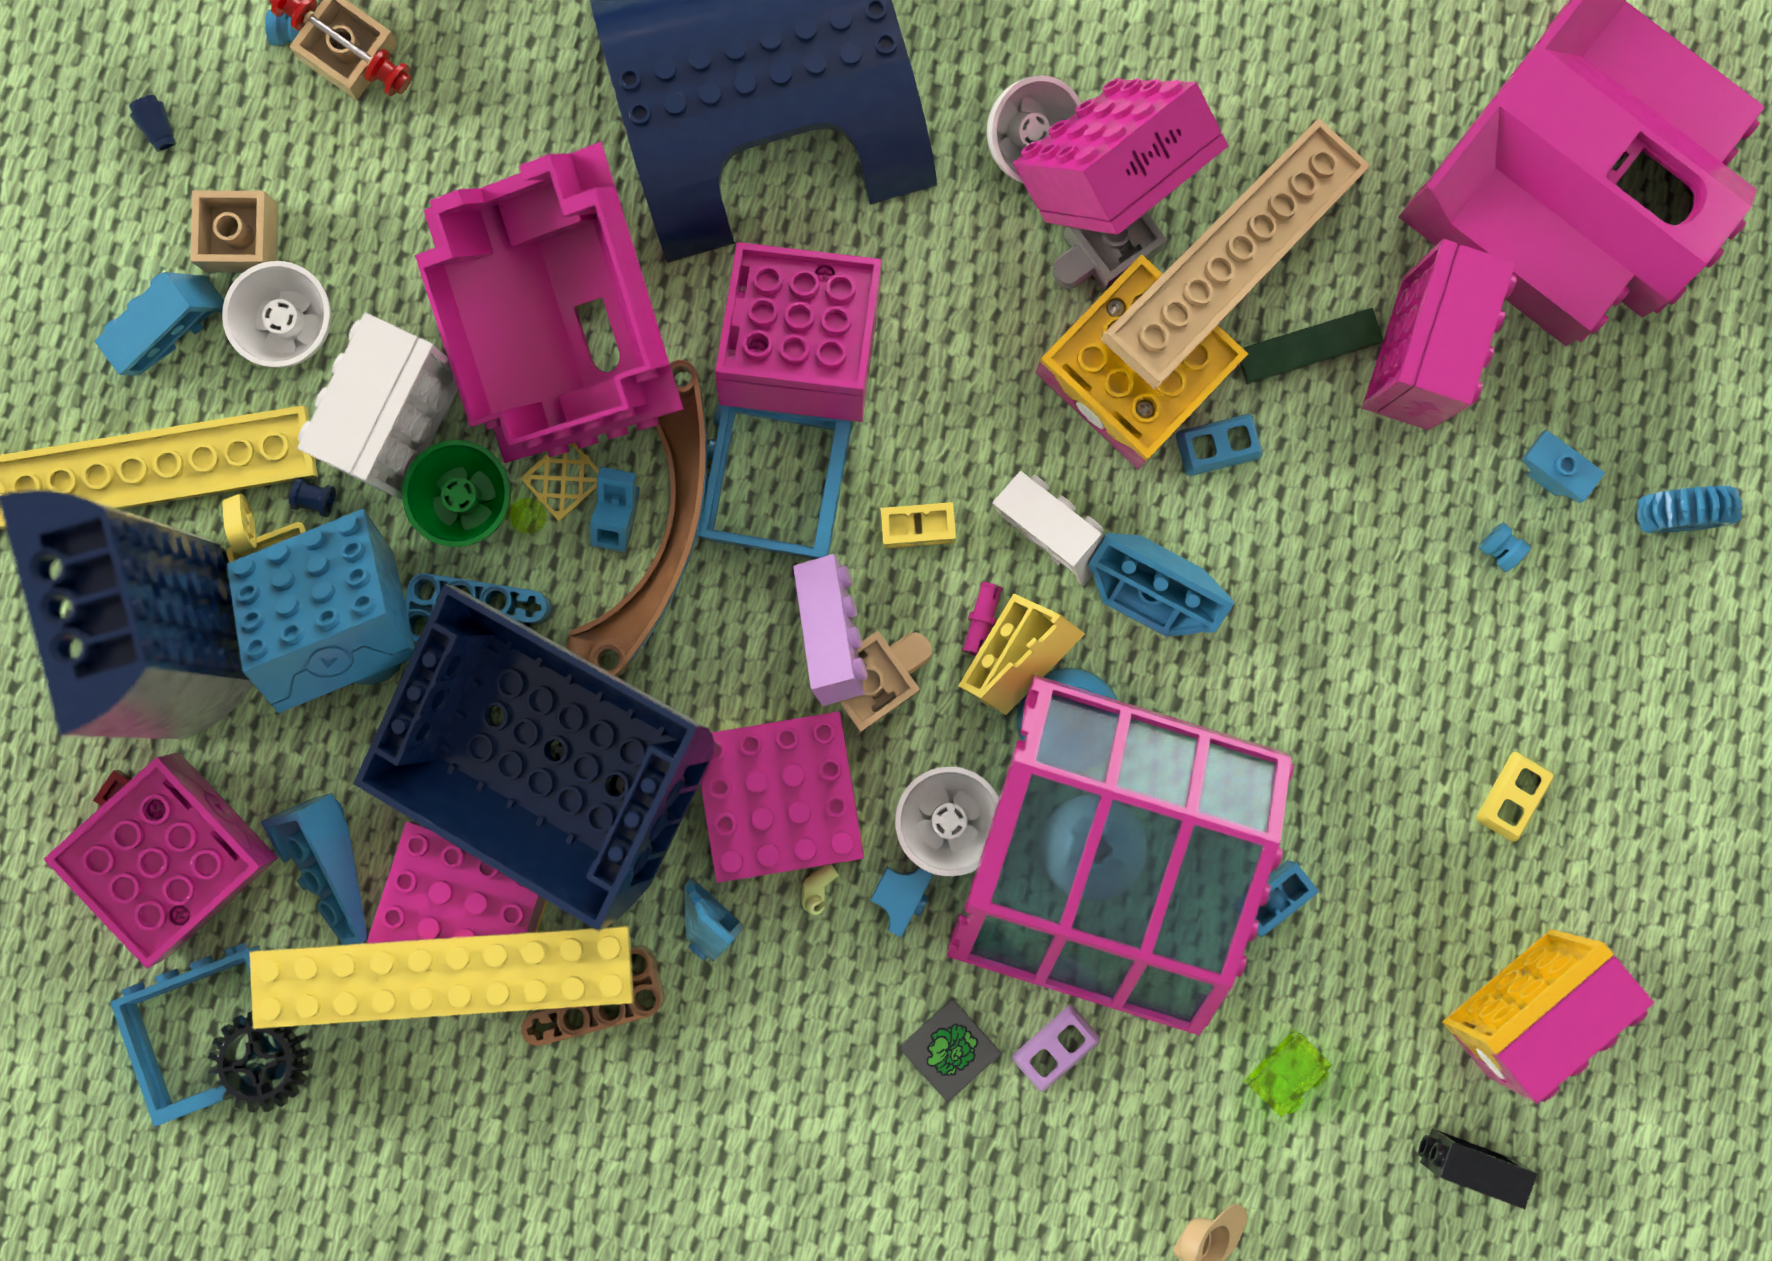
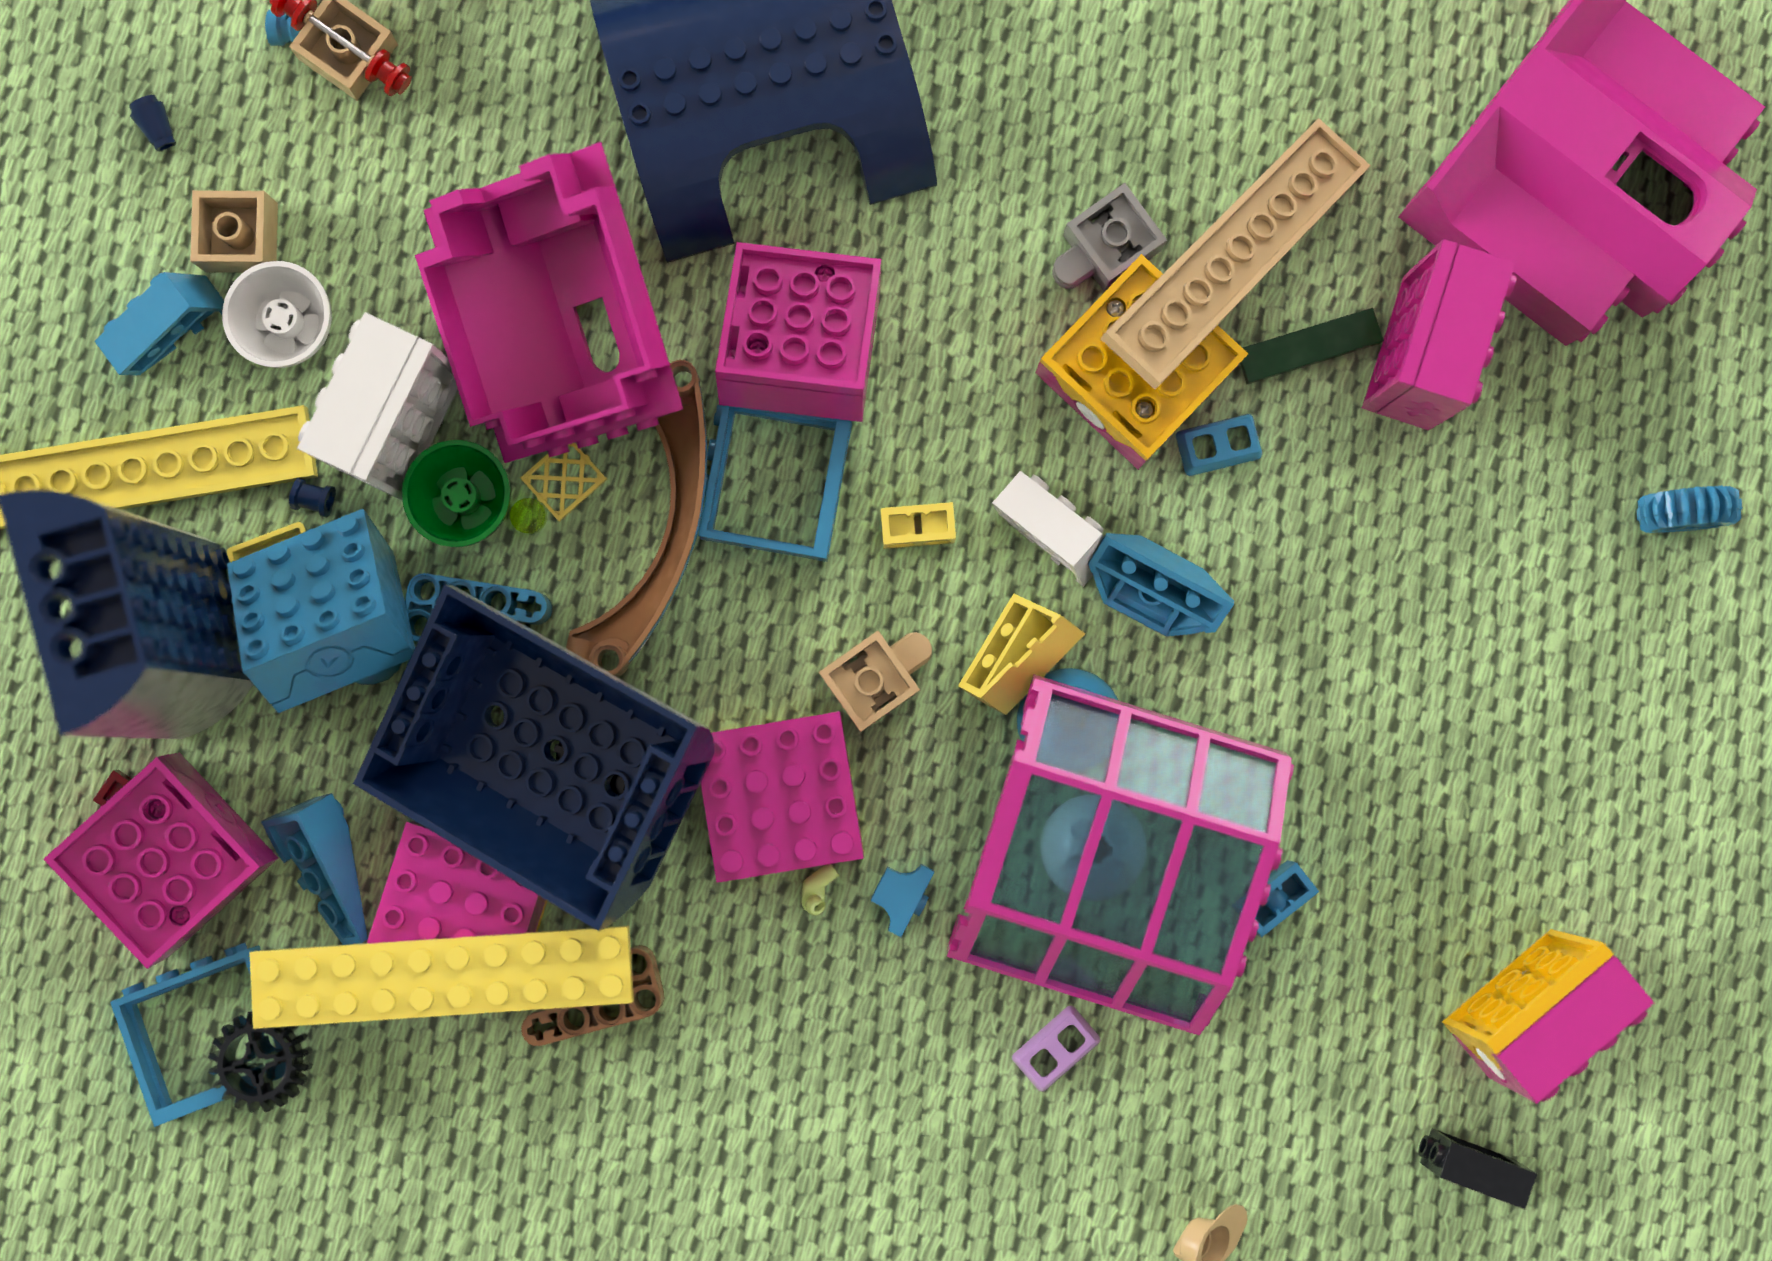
light yellow beam [222,493,257,554] -> none
dark azure brick [590,467,640,552] -> none
dark azure wedge [684,878,745,962] -> none
lavender brick [793,554,867,706] -> none
white piece [895,767,999,876] -> none
dark grey tile [899,998,1002,1103] -> none
dark pink pin [962,582,1003,656] -> none
white piece [986,75,1081,183] -> none
dark pink piece [1012,78,1229,235] -> none
clear neon green brick [1243,1029,1332,1118] -> none
light yellow piece [1476,752,1554,842] -> none
dark azure wheel [1478,522,1531,572] -> none
dark azure brick [1521,430,1605,503] -> none

